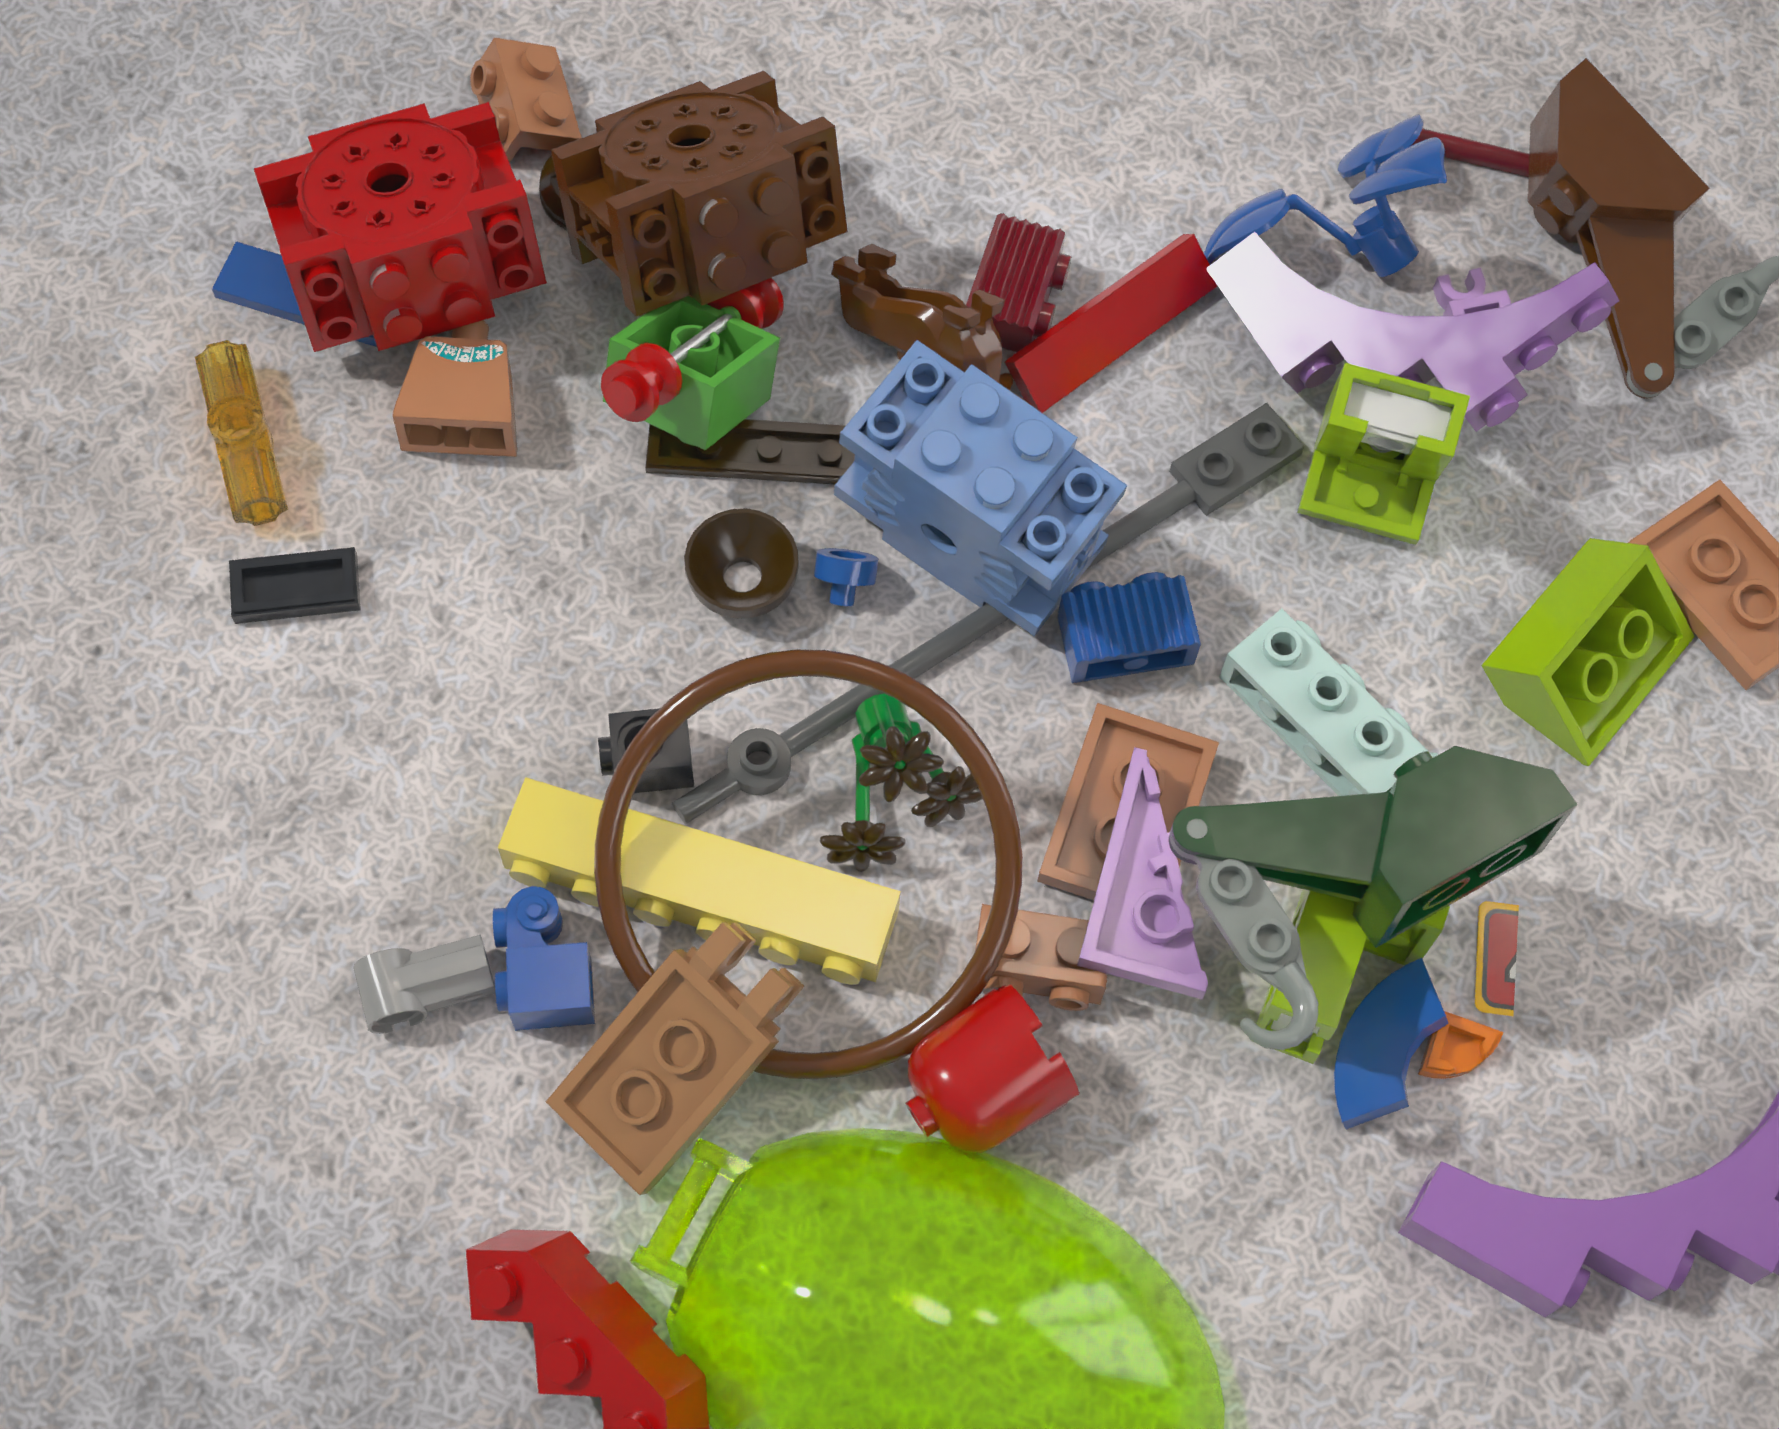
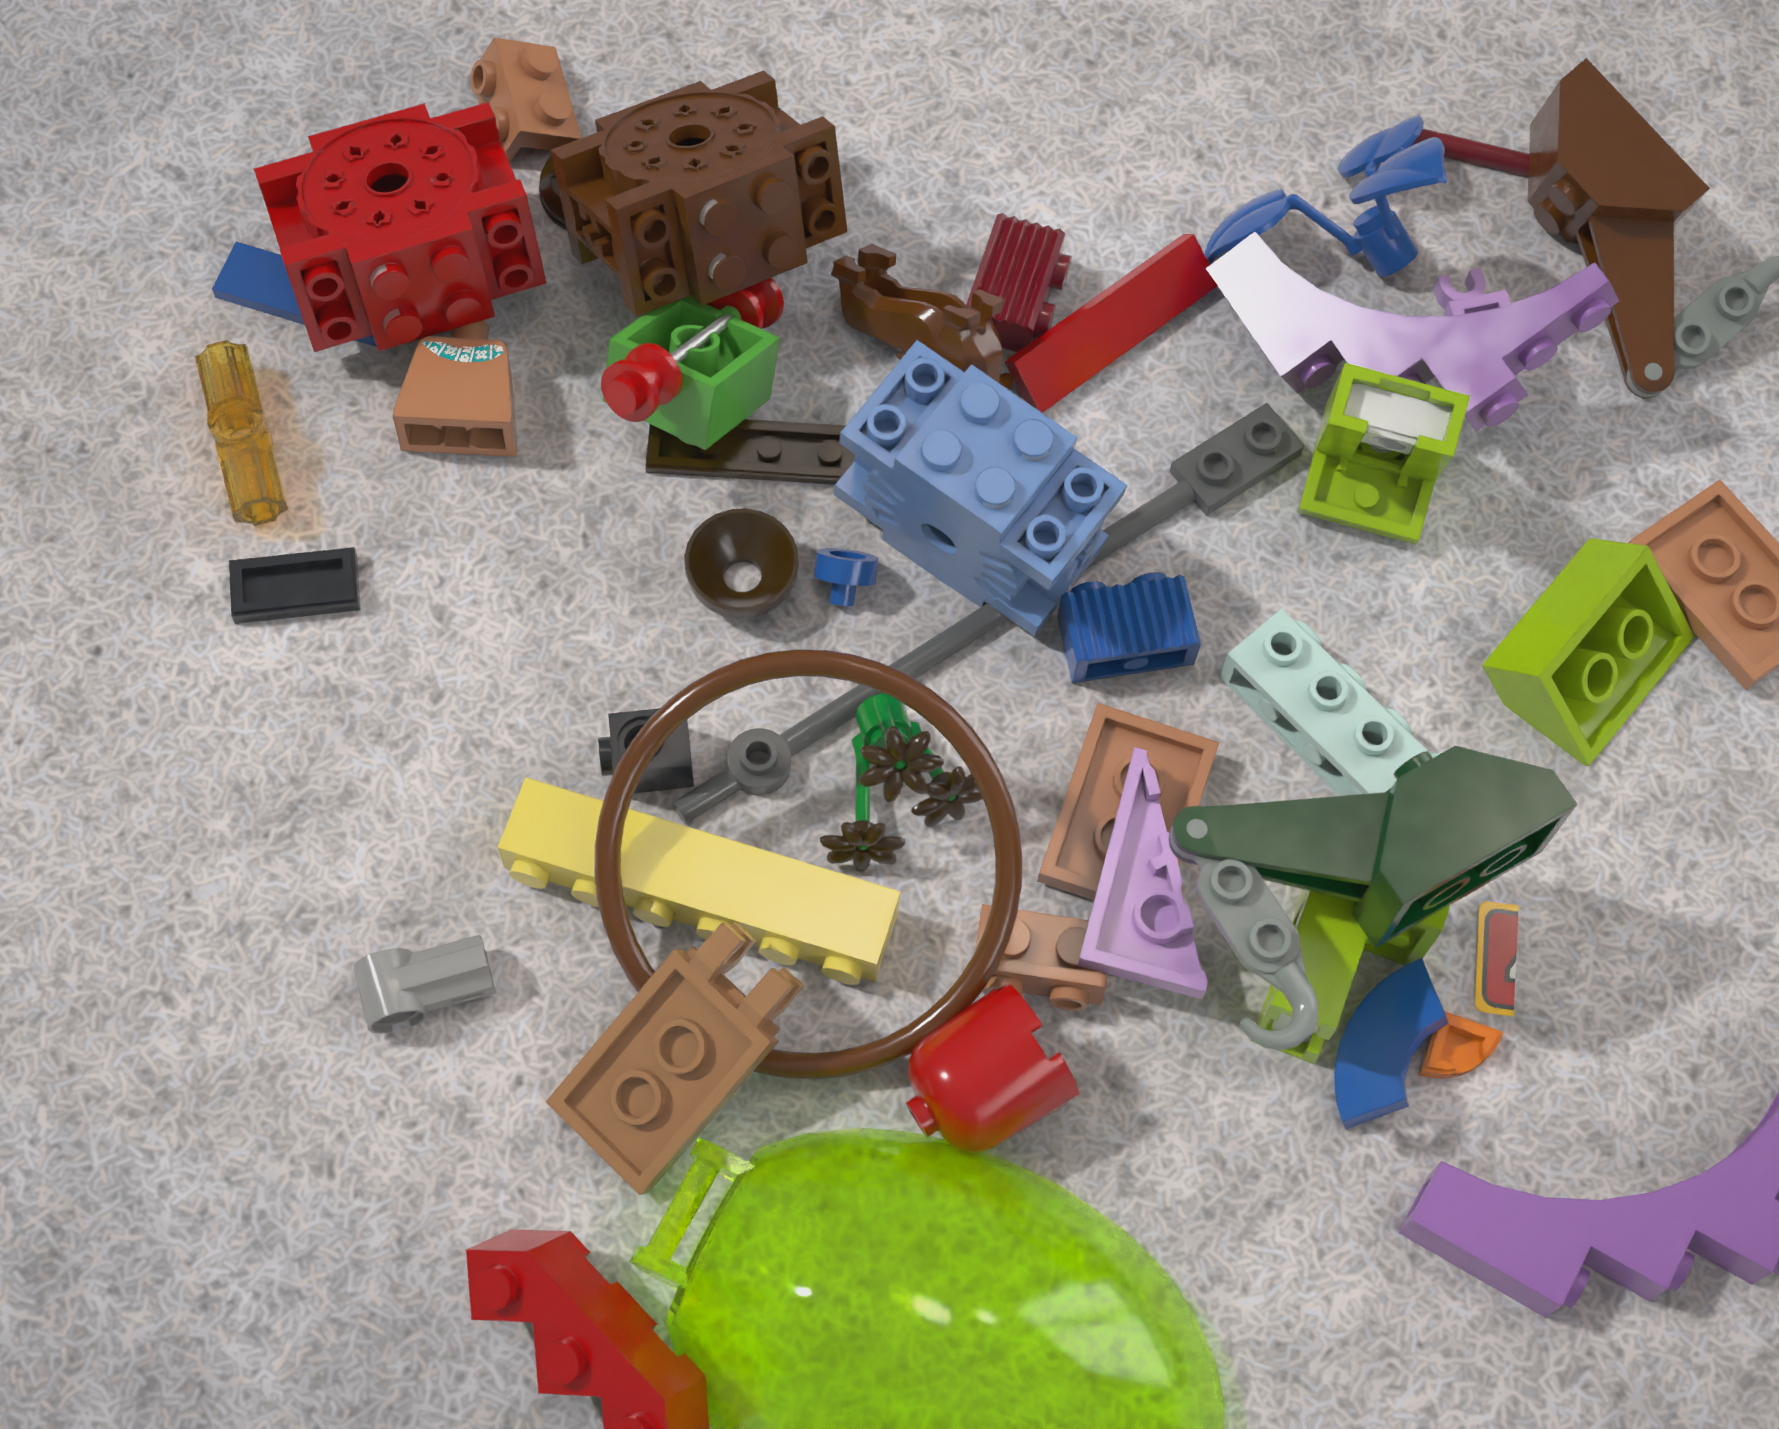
blue brick [493,886,595,1031] -> none

